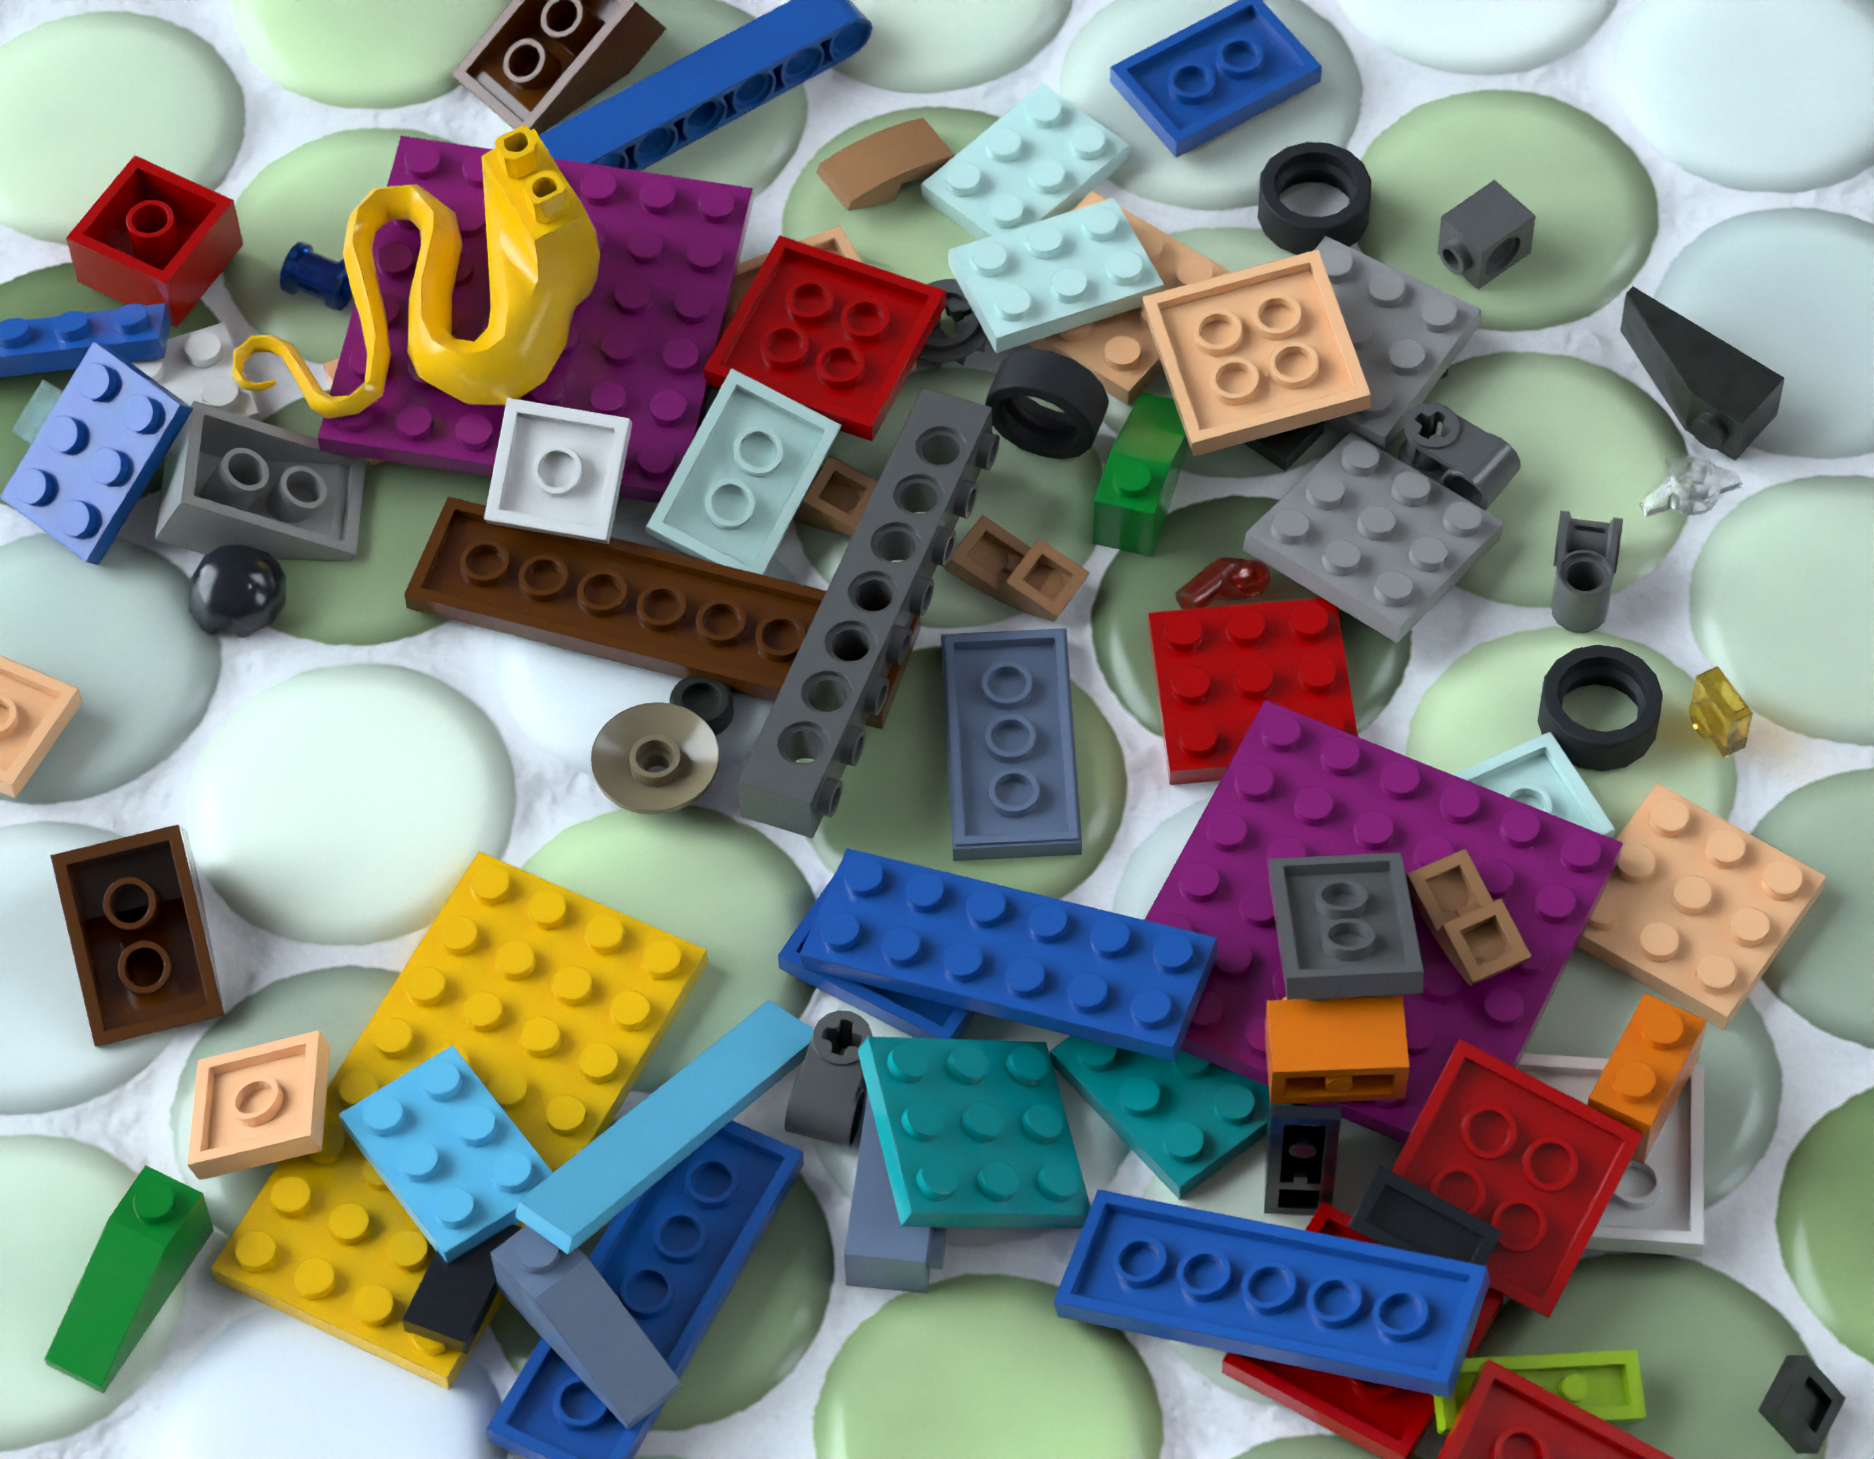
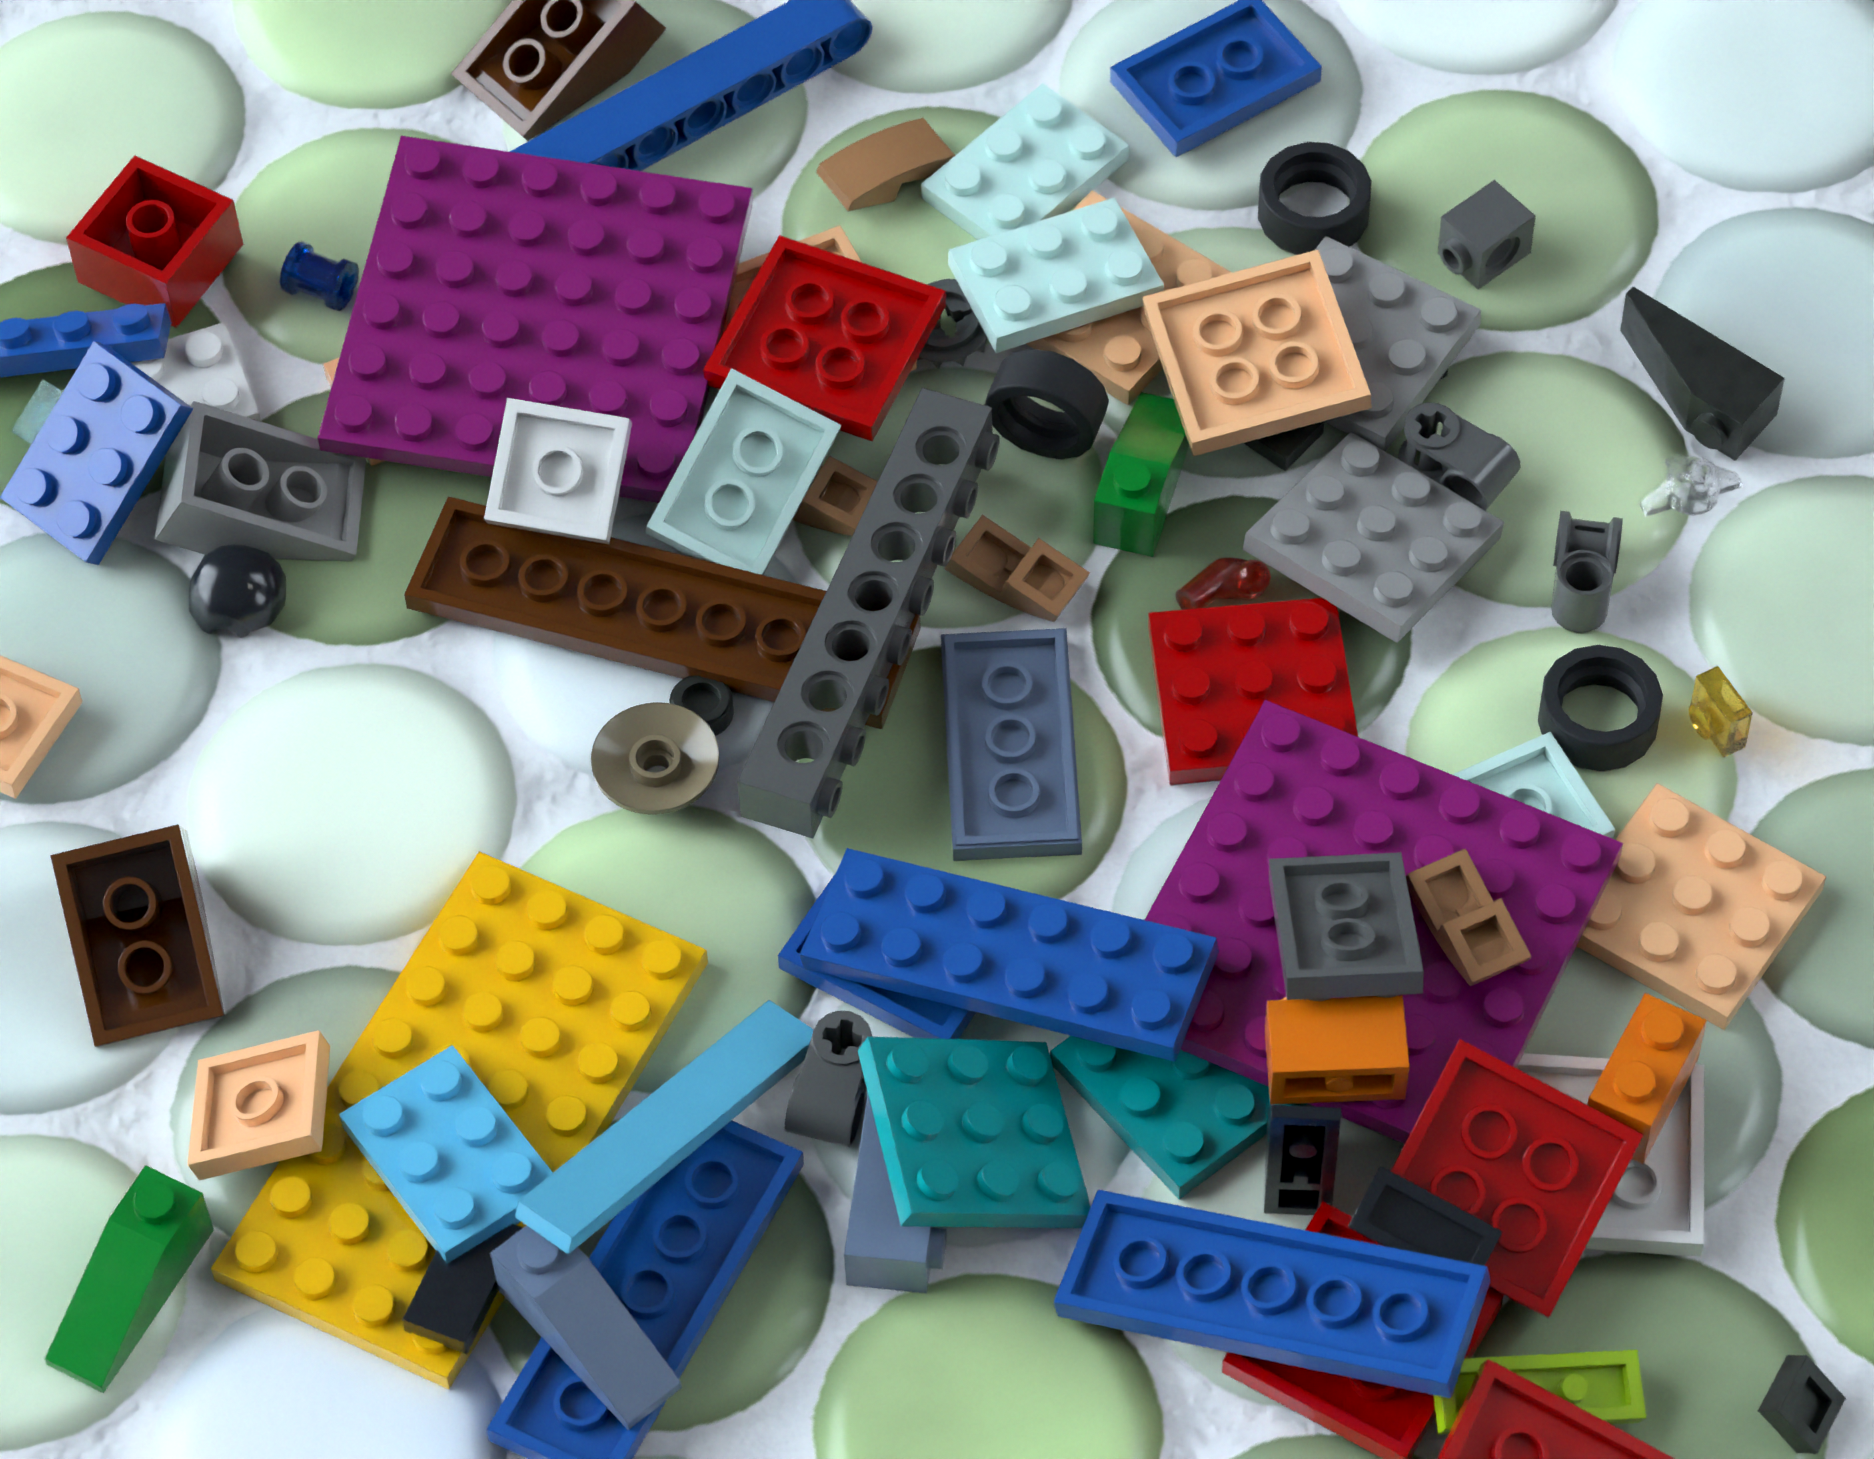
yellow hips [232,126,600,419] -> none

